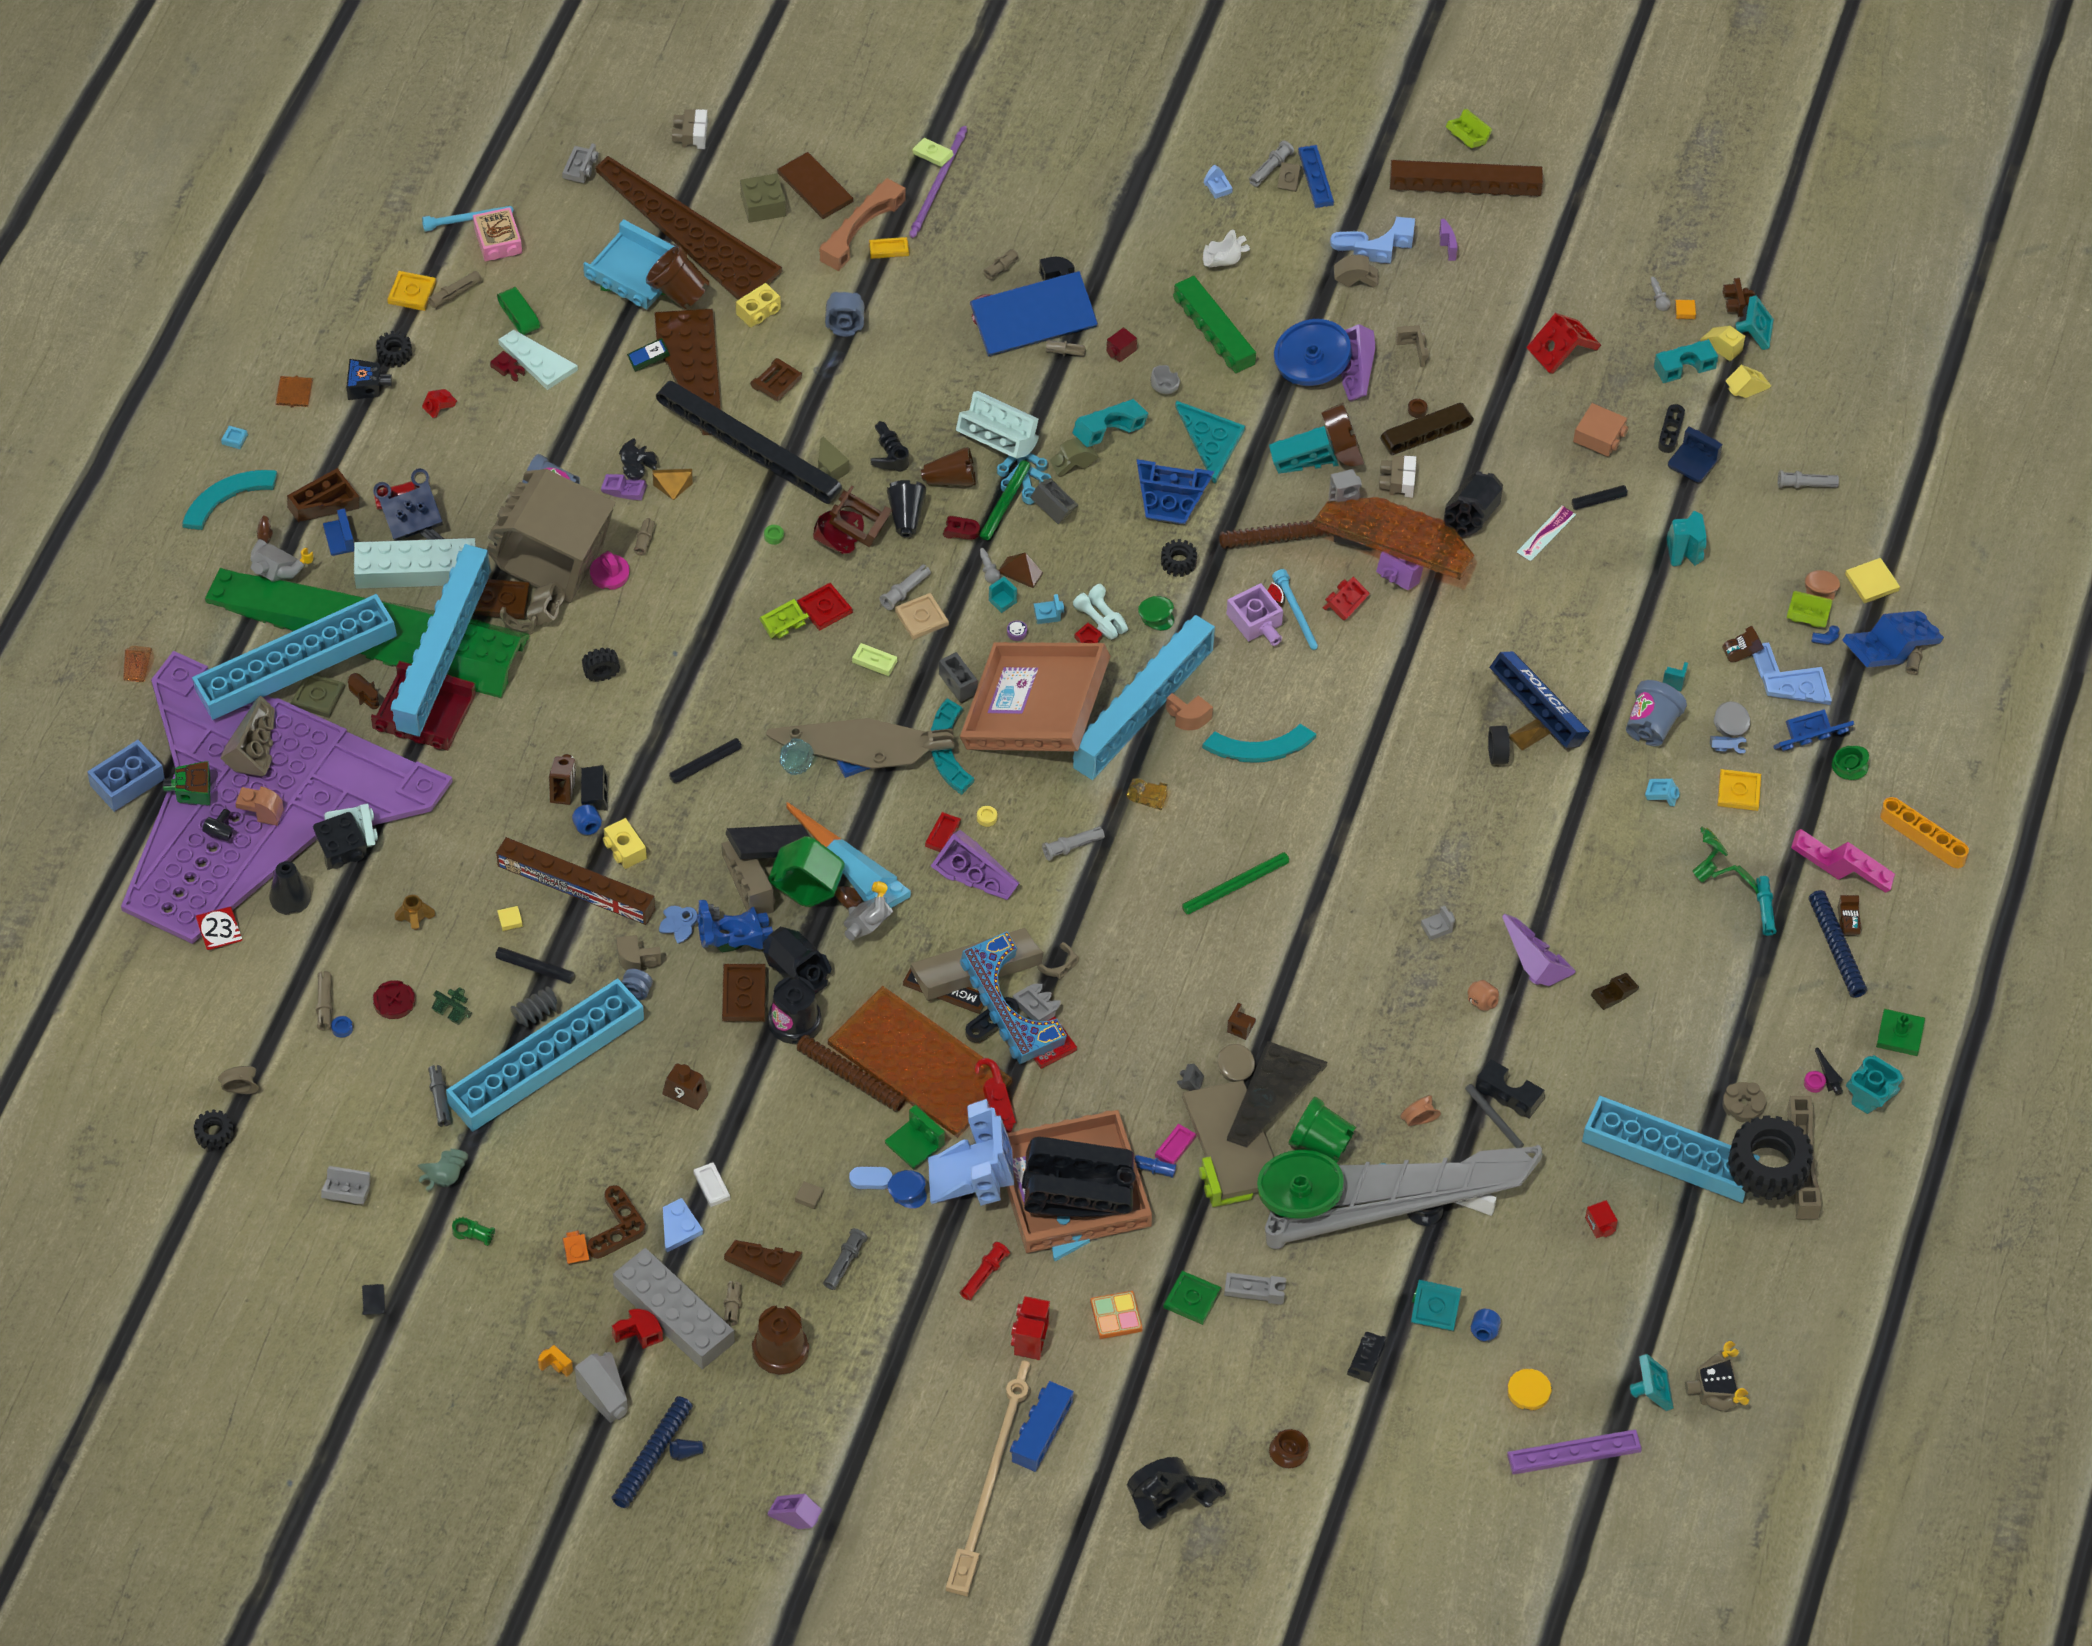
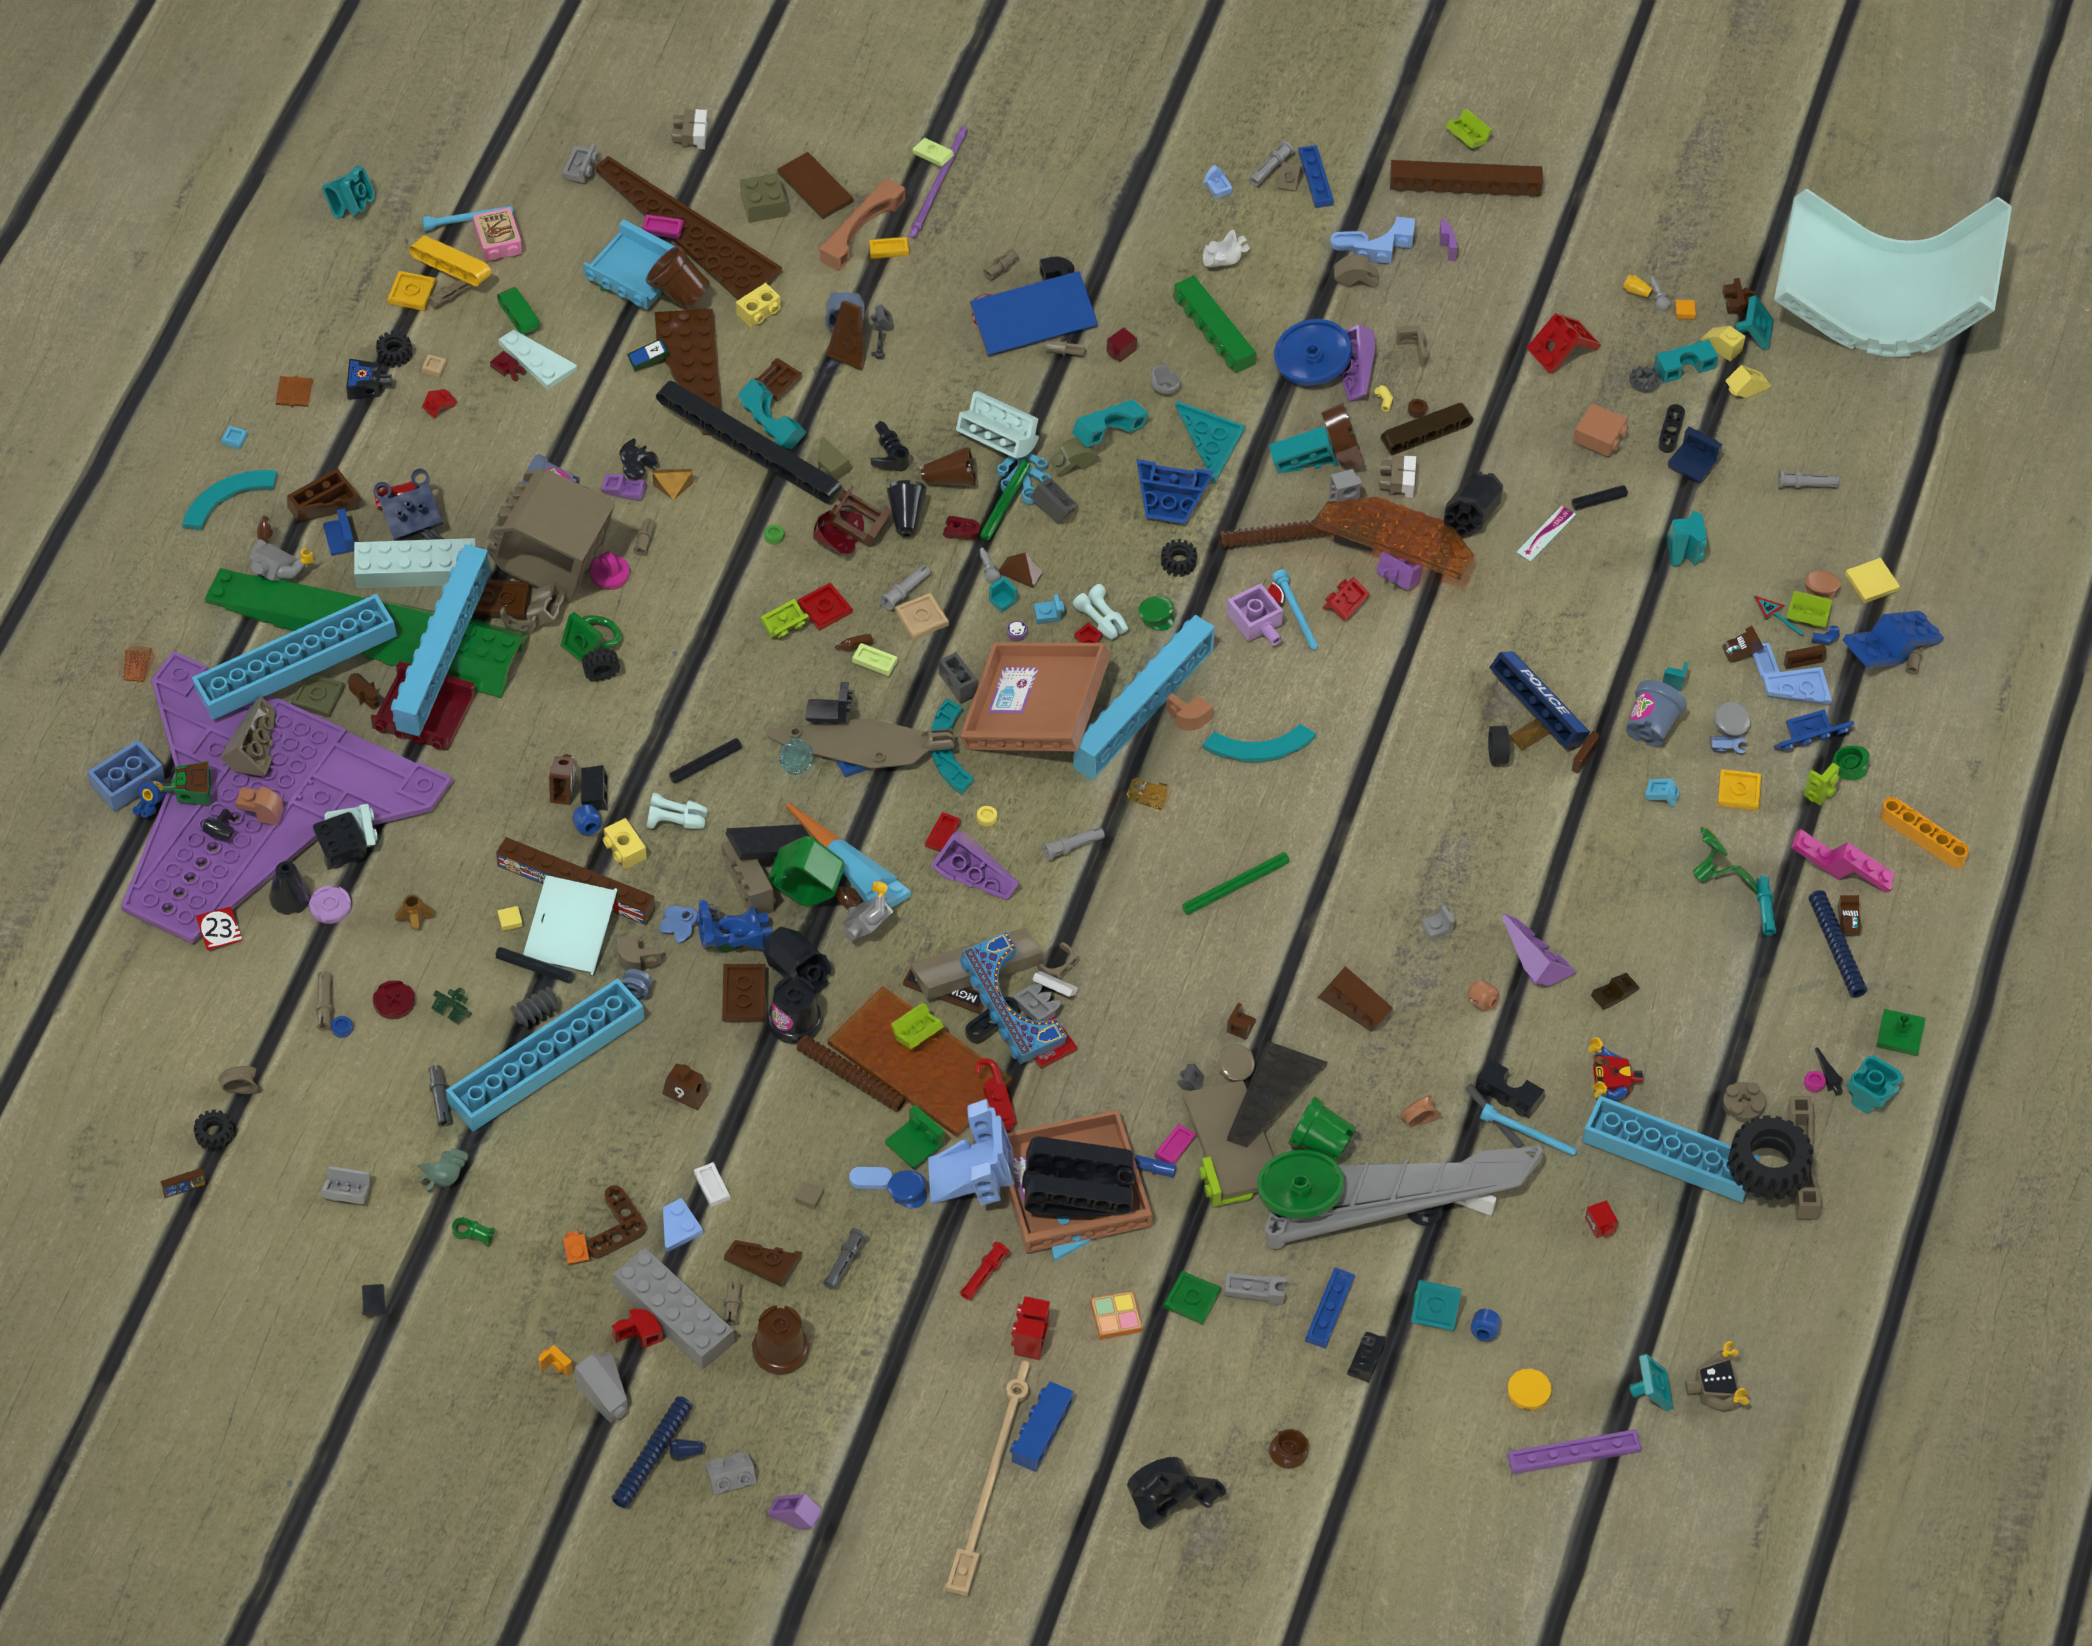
none -> blue piece [132,780,167,818]
none -> tile [160,1168,206,1198]
none -> lavender tile [309,885,351,924]
none -> teal piece [322,165,375,218]
none -> yellow beam [409,235,492,286]
none -> tan tile [421,354,447,377]
none -> light aqua piece [523,875,618,975]
none -> green tile [560,612,622,662]
none -> dark pink tile [642,214,684,239]
none -> light aqua piece [647,793,708,829]
none -> light grey bracket [705,1452,756,1495]
none -> teal arch [737,378,807,450]
none -> black bracket [806,682,853,724]
none -> reddish brown wing [826,300,864,369]
none -> reddish brown piece [835,634,873,651]
none -> dark grey tile [870,304,894,332]
none -> black piece [871,327,884,359]
none -> lime bracket [891,1002,944,1049]
none -> white tile [1032,971,1078,997]
none -> blue tile [1305,1268,1355,1349]
none -> reddish brown wedge [1317,966,1393,1032]
none -> light yellow arm [1374,385,1393,412]
none -> medium azure piece [1480,1103,1577,1156]
none -> reddish brown tile [1572,731,1599,774]
none -> torso [1588,1037,1643,1101]
none -> yellow cone [1622,274,1652,298]
none -> dark grey gear [1629,365,1661,392]
none -> piece [1753,595,1803,636]
none -> light aqua panel [1774,189,2012,357]
none -> reddish brown tile [1784,644,1827,669]
none -> lime bracket [1804,763,1840,806]

